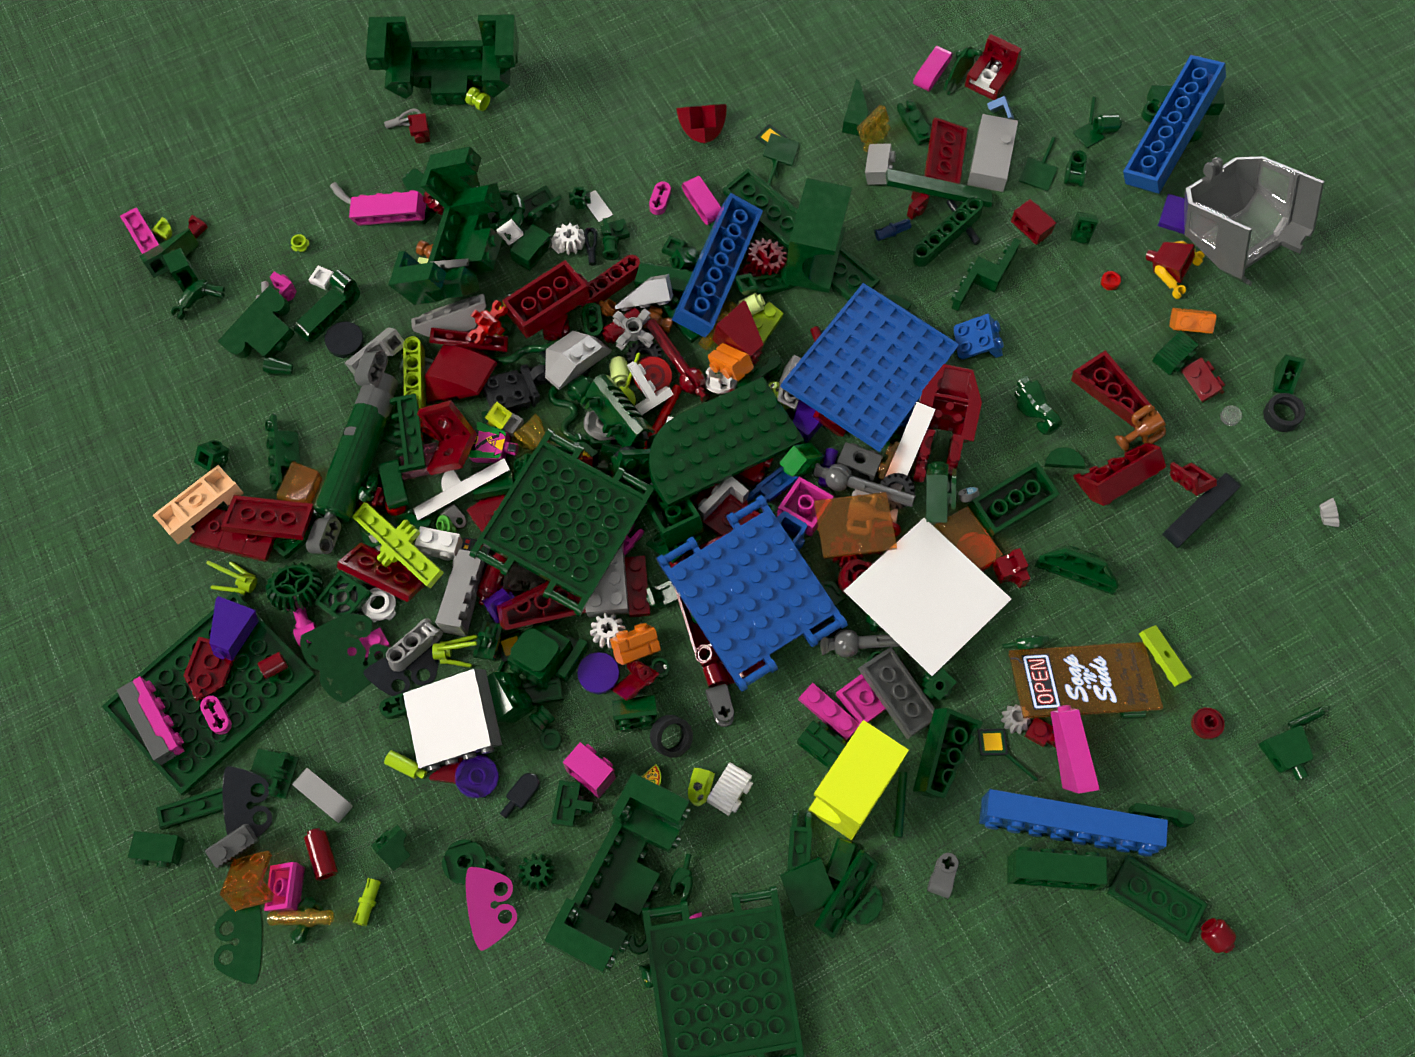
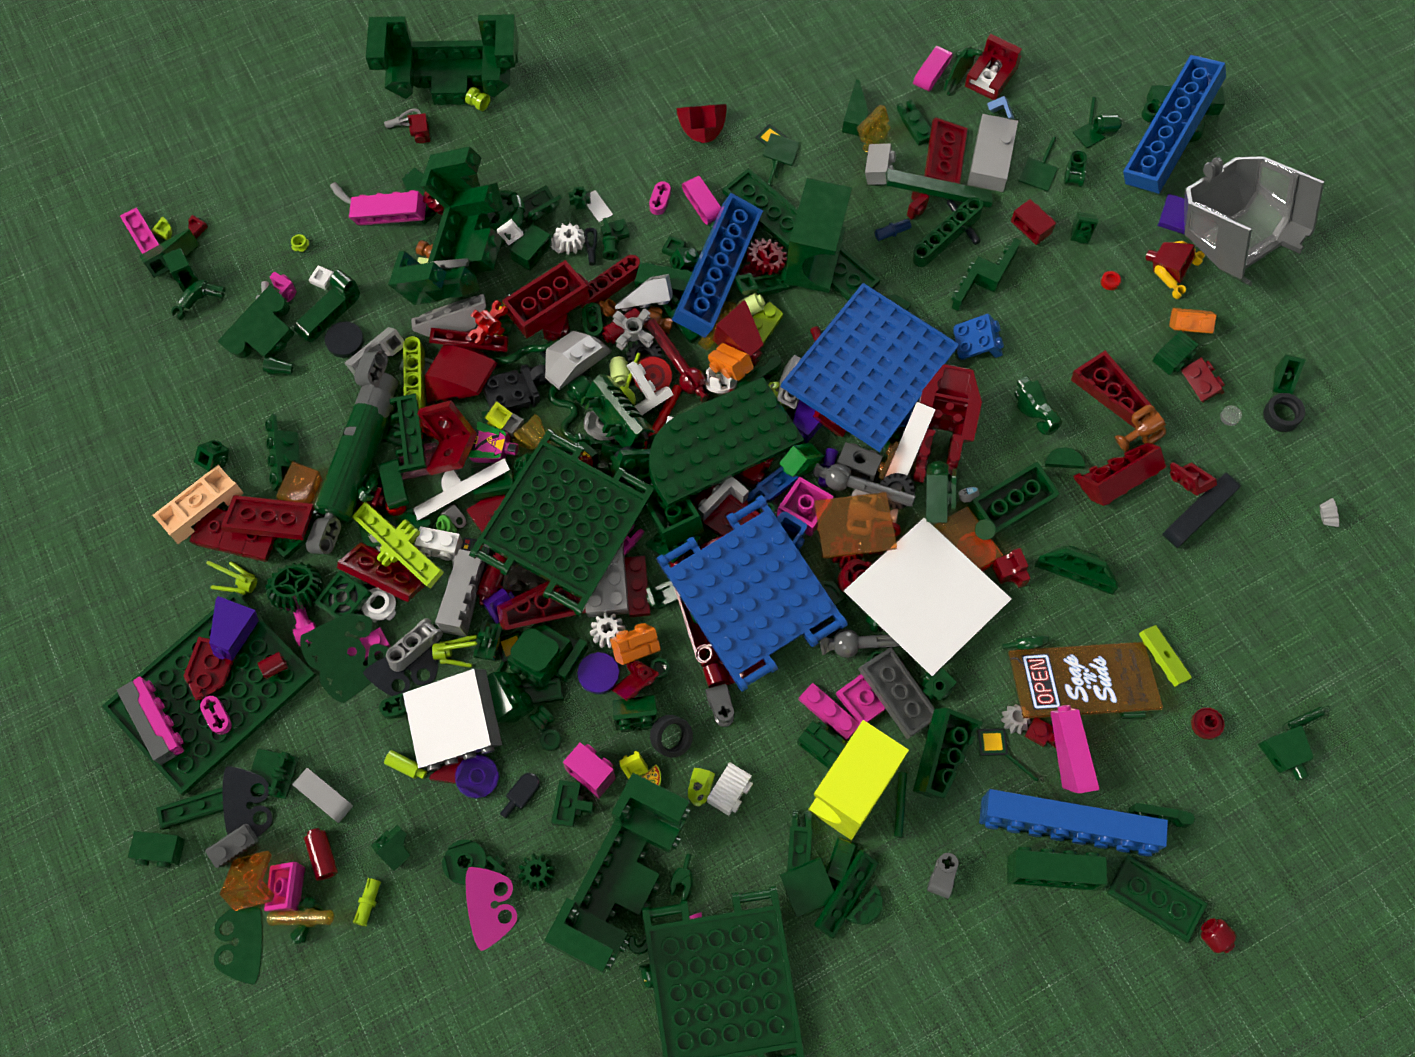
none -> neon yellow tile [619,751,649,779]
none -> dark green tile [975,519,996,540]

